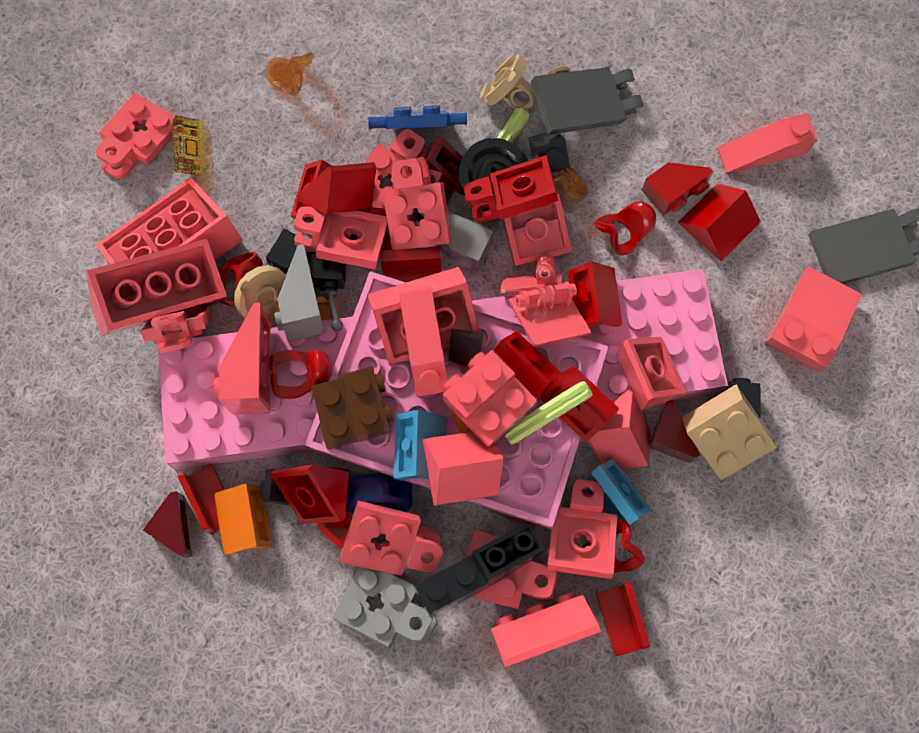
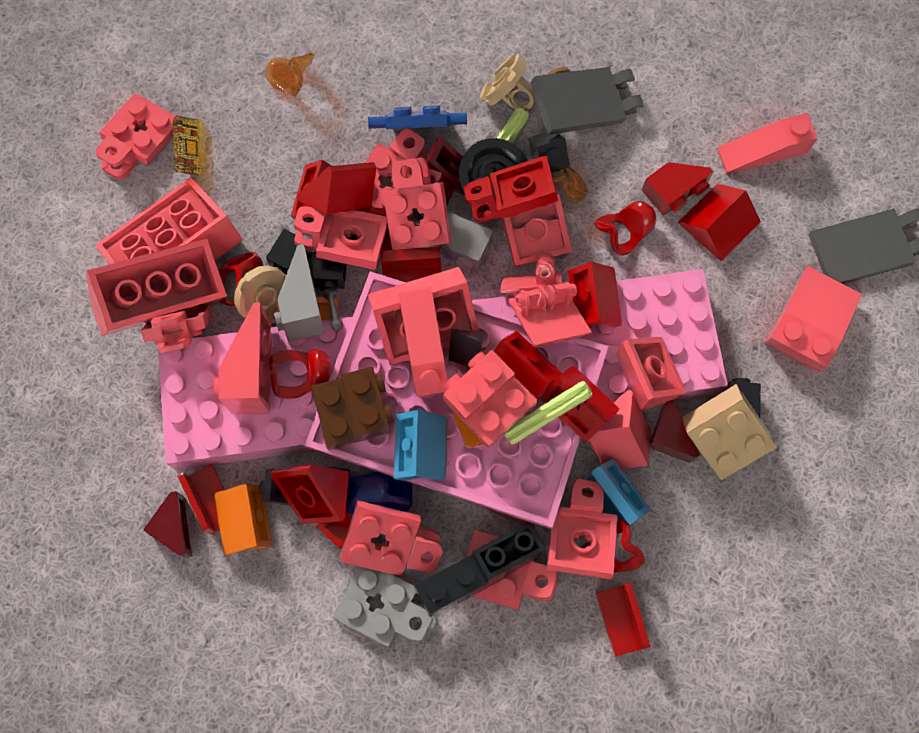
coral slope [423,432,504,506] -> none
coral slope [490,592,601,667] -> none

